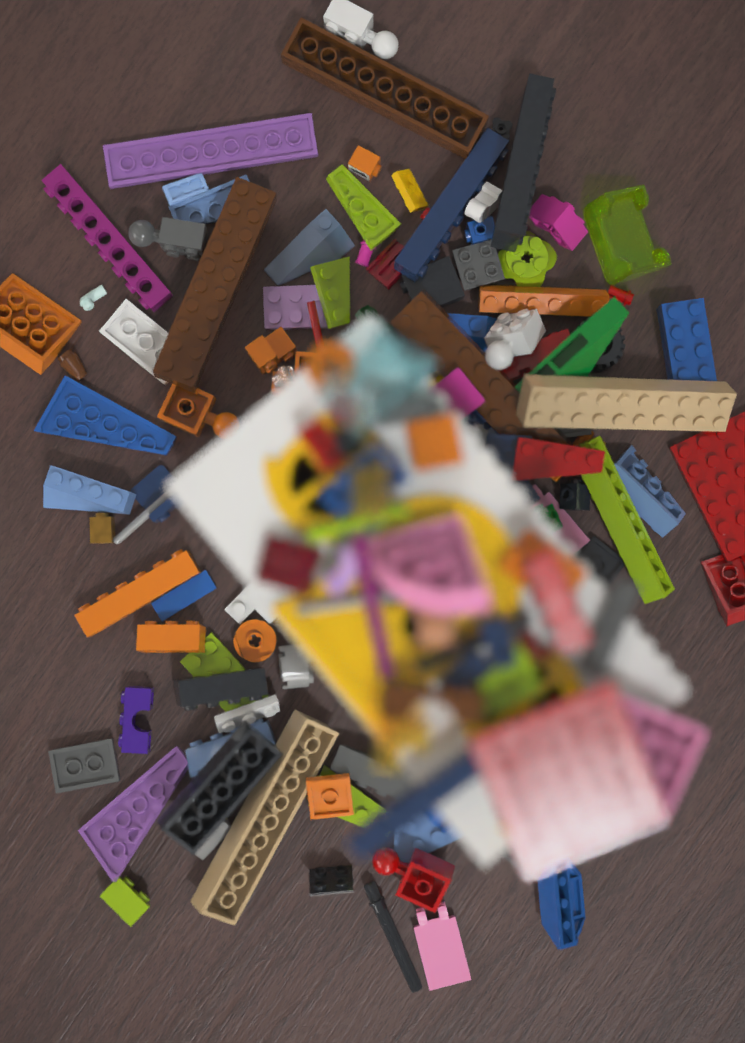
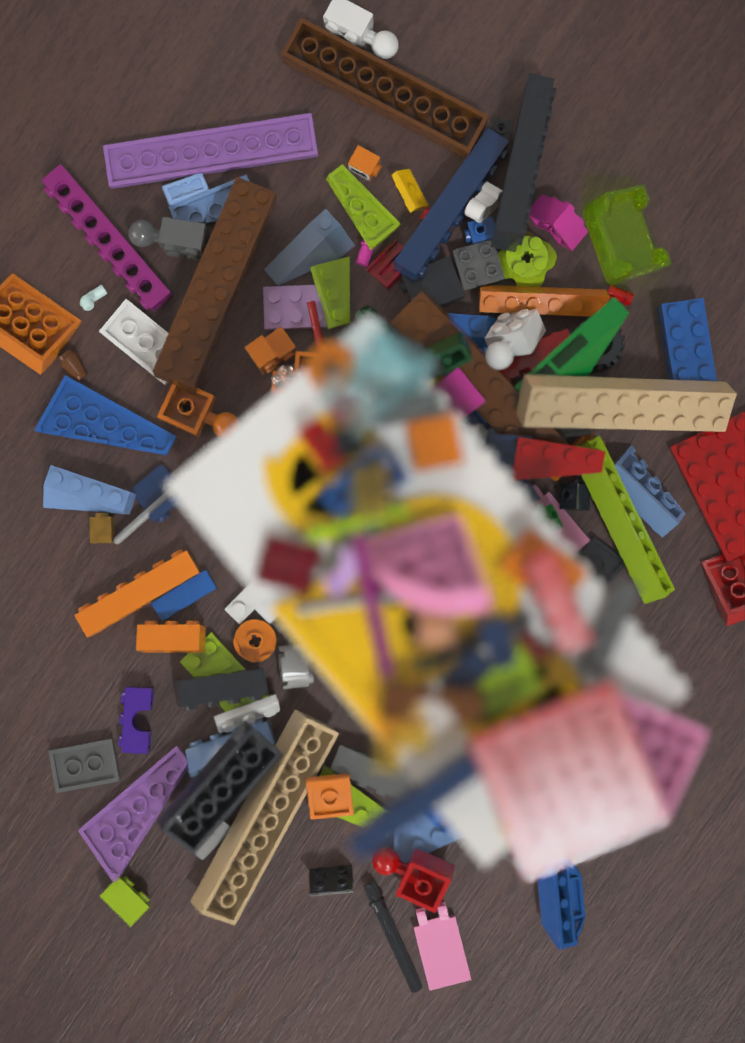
none -> dark green brick [410,331,472,380]

